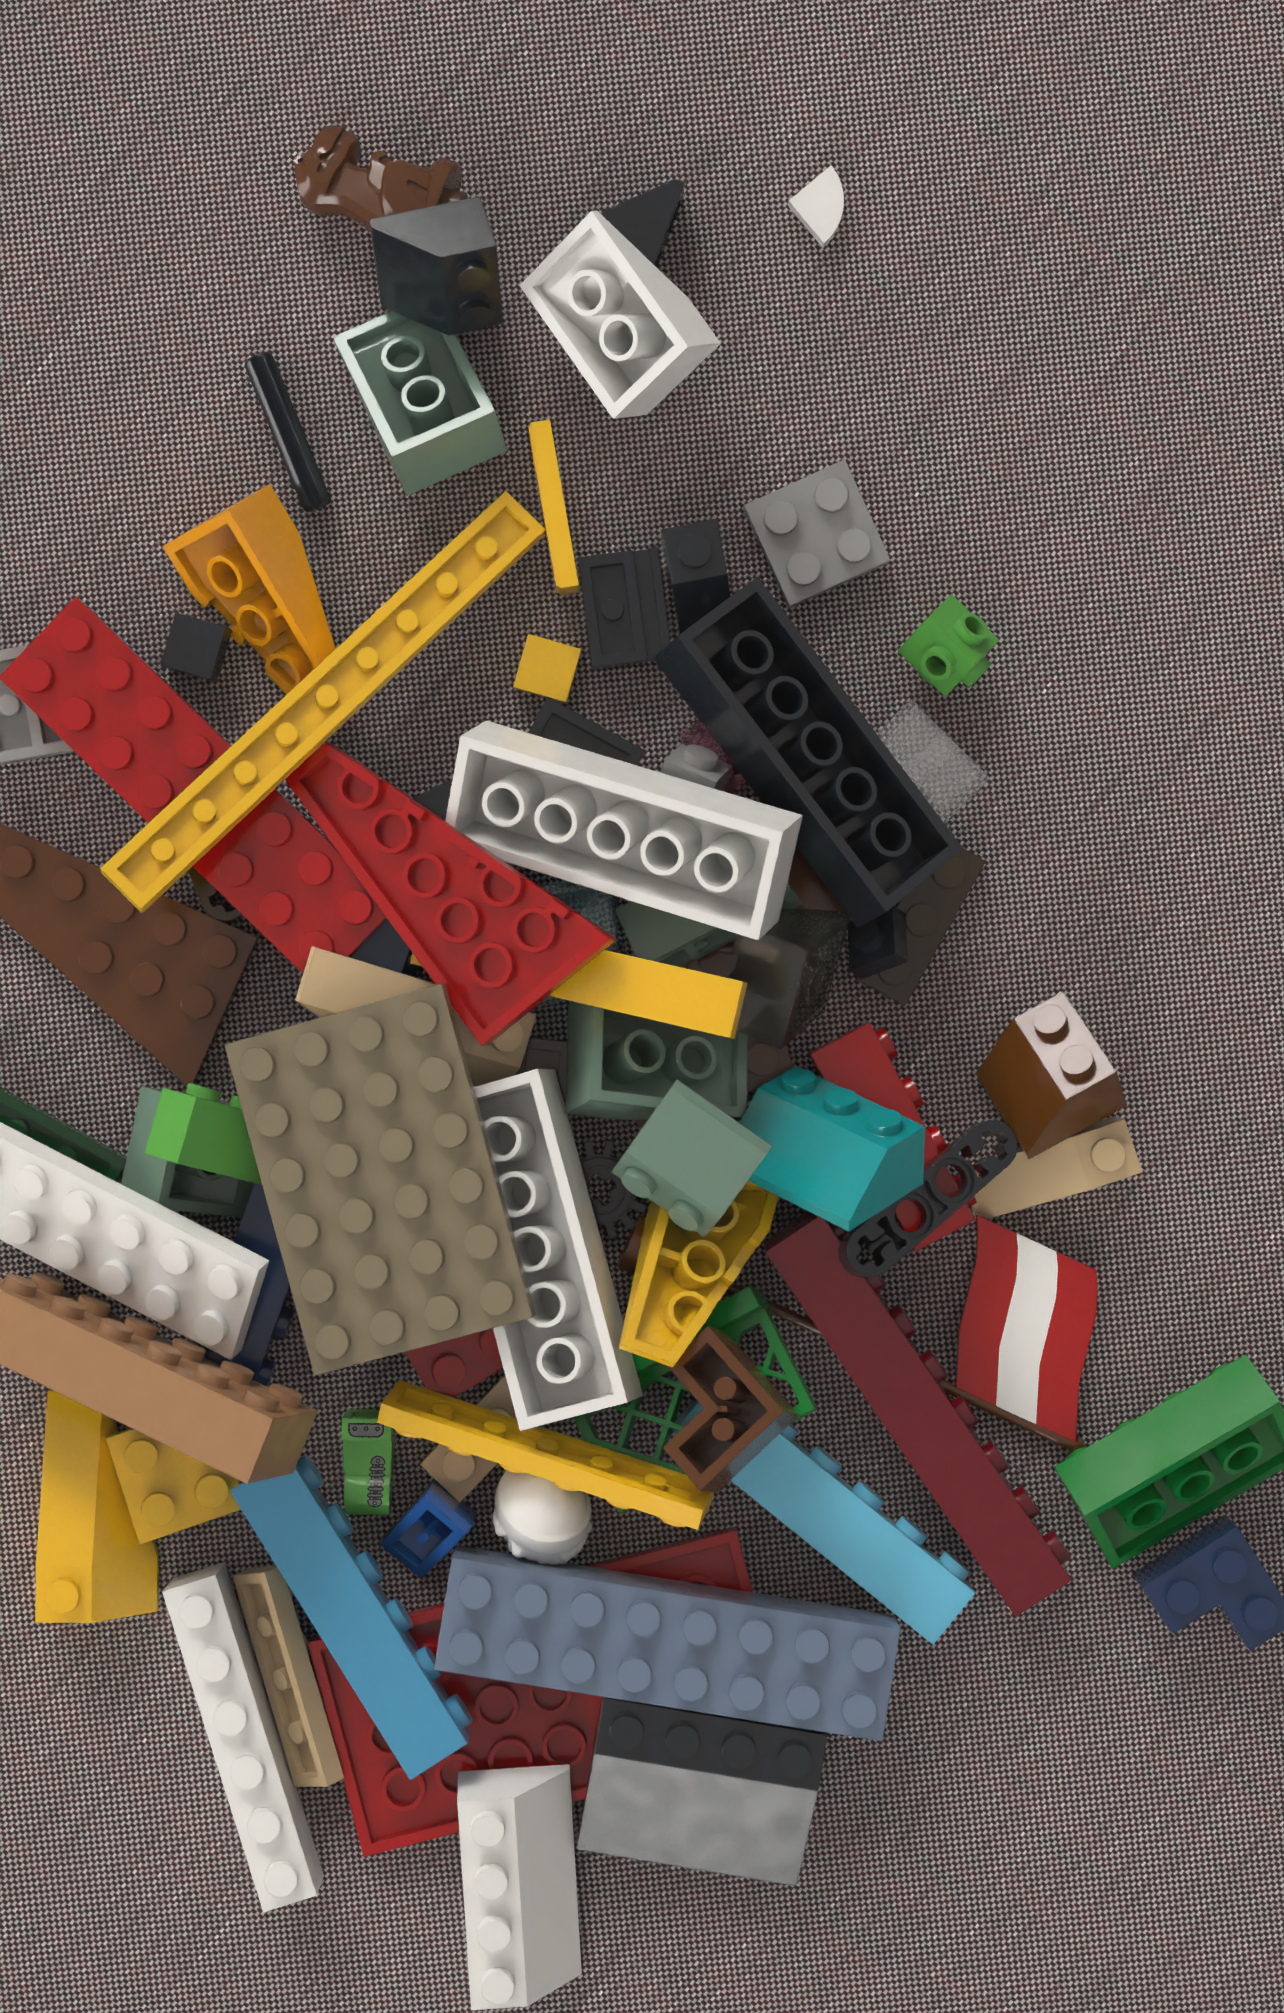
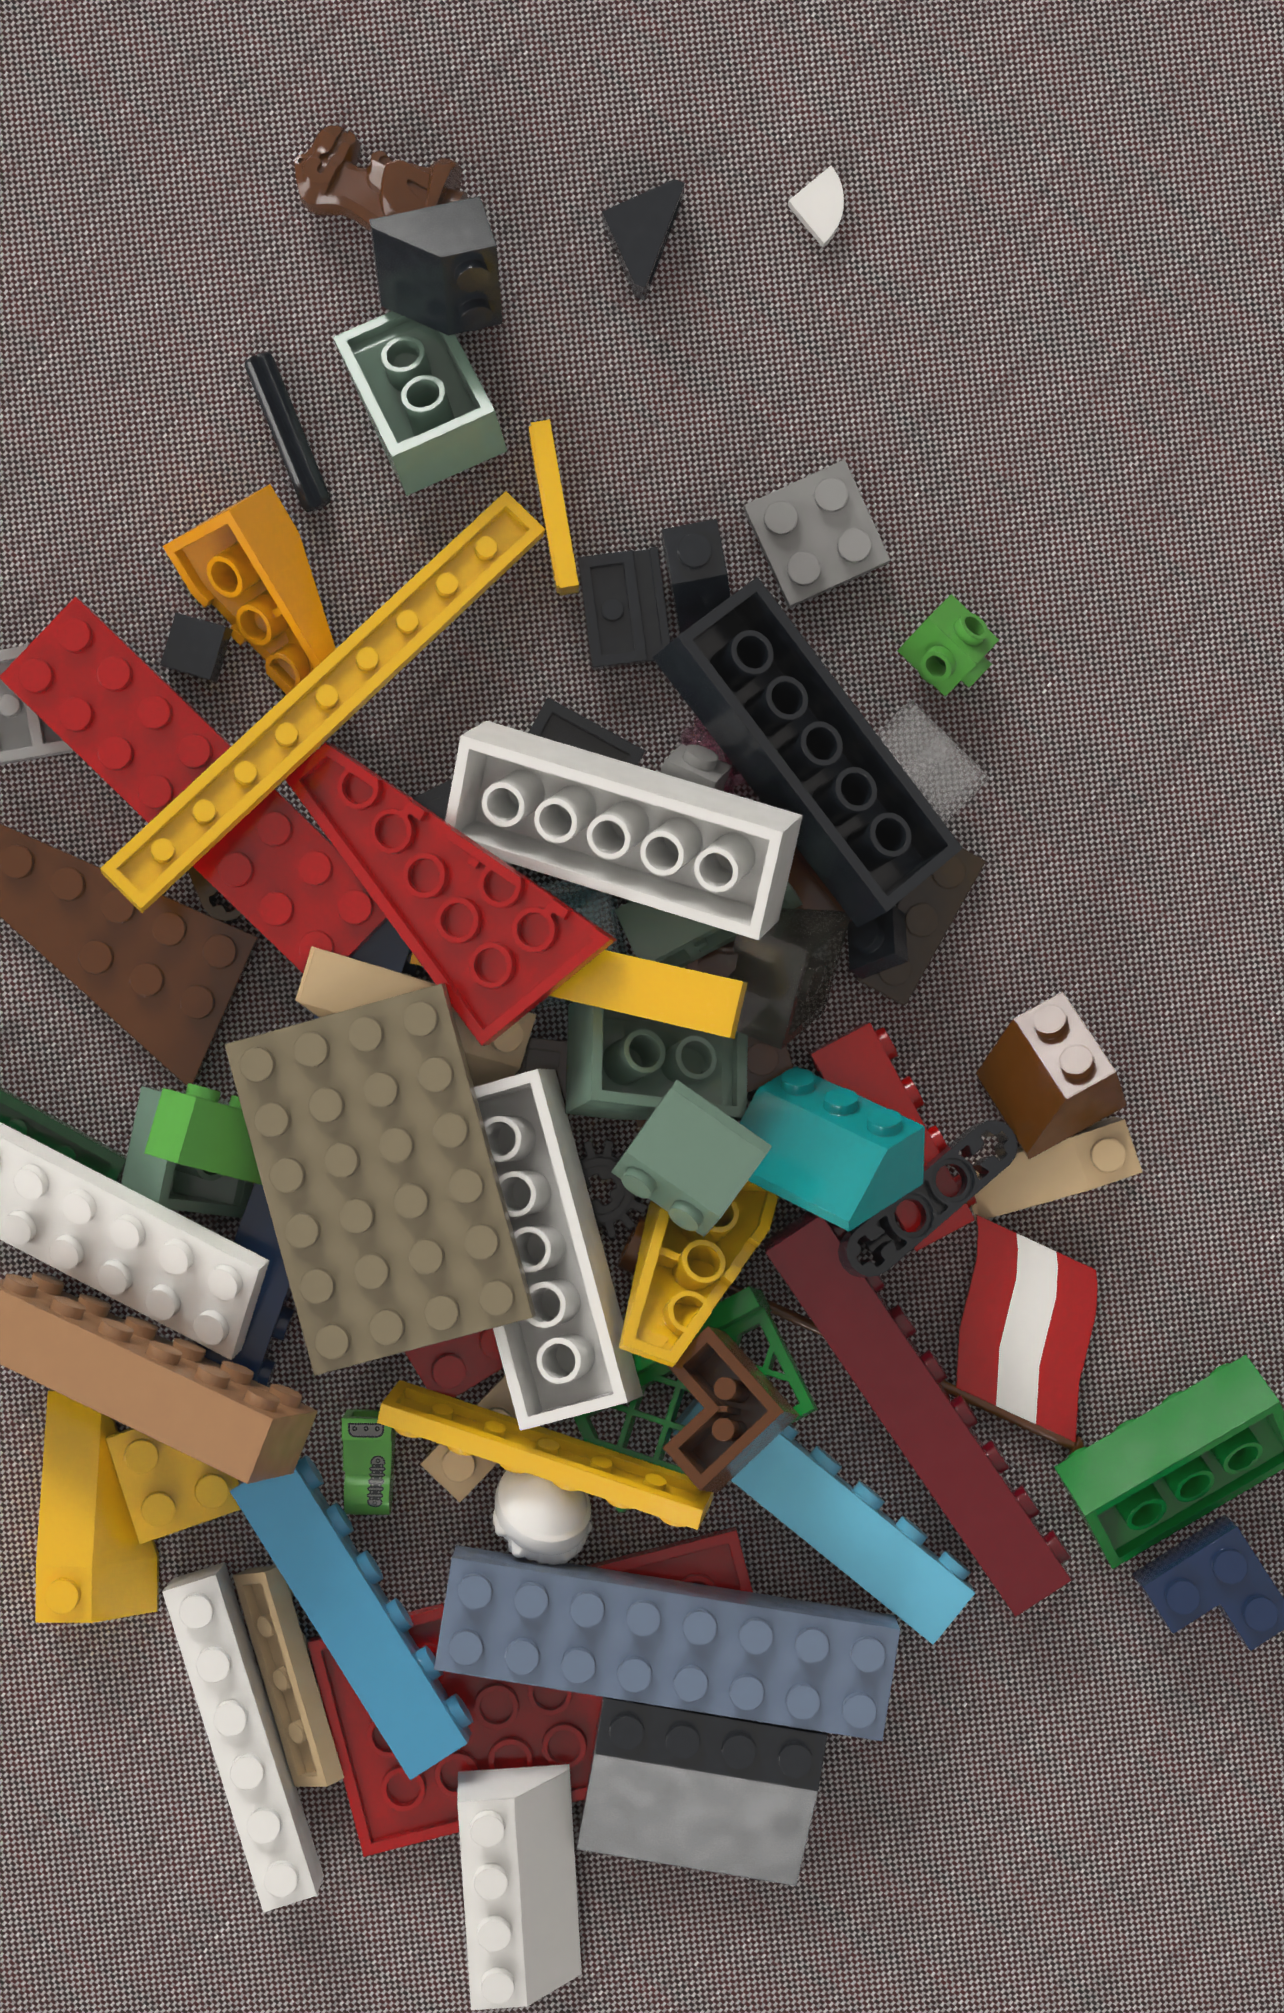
blue slope [379,1478,477,1579] -> none
yellow tile [513,634,582,704] -> none
white slope [519,211,721,419] -> none

